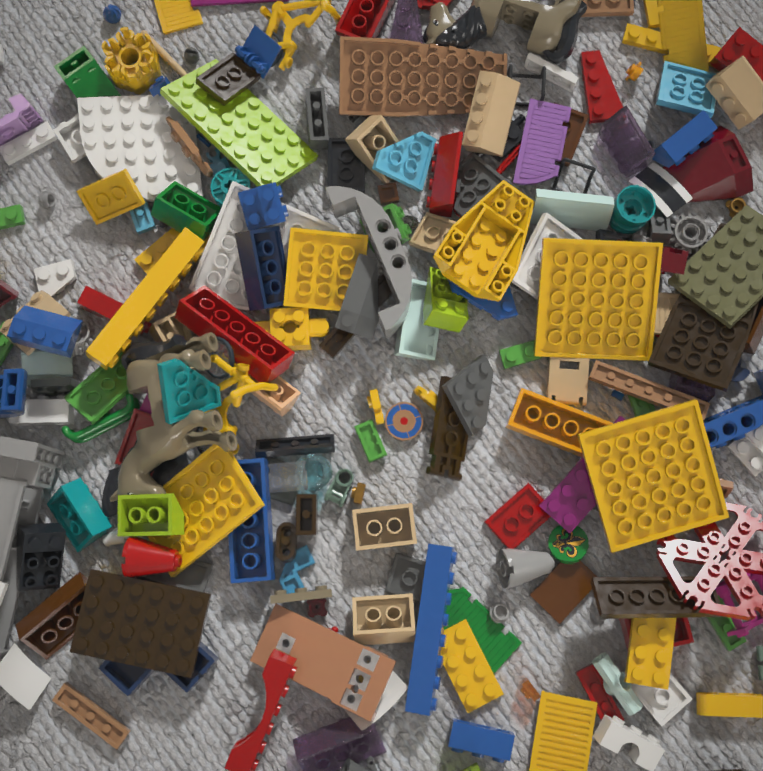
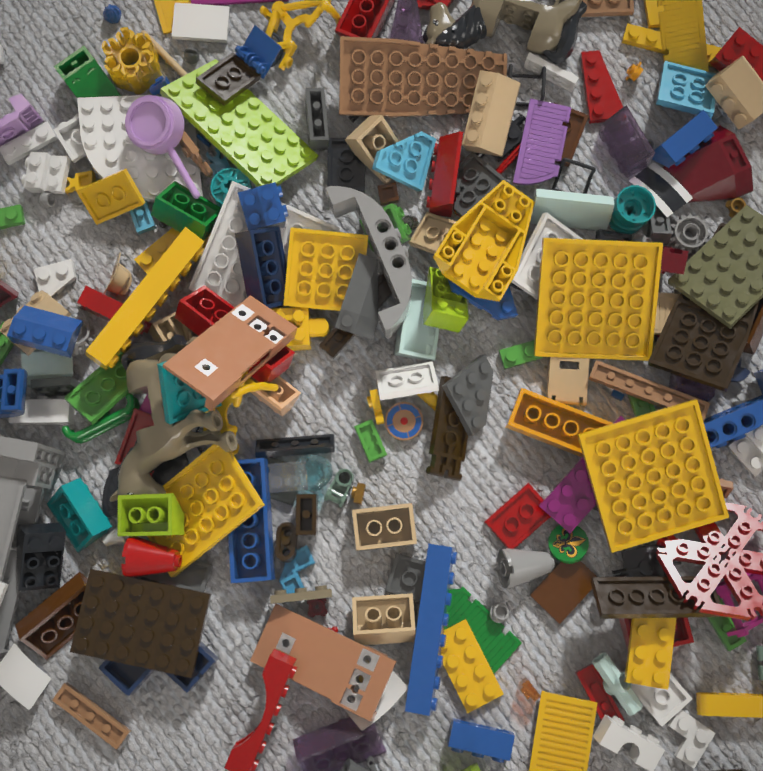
none -> white plate [22,152,71,194]
none -> yellow plate [65,170,96,194]
none -> tan piece [103,252,132,296]
none -> lavender piece [125,95,200,199]
none -> nougat piece [163,295,298,411]
none -> white tile [172,3,230,43]
none -> white plate [375,361,439,400]
none -> black plate [612,544,682,577]
none -> white plate [667,709,716,769]

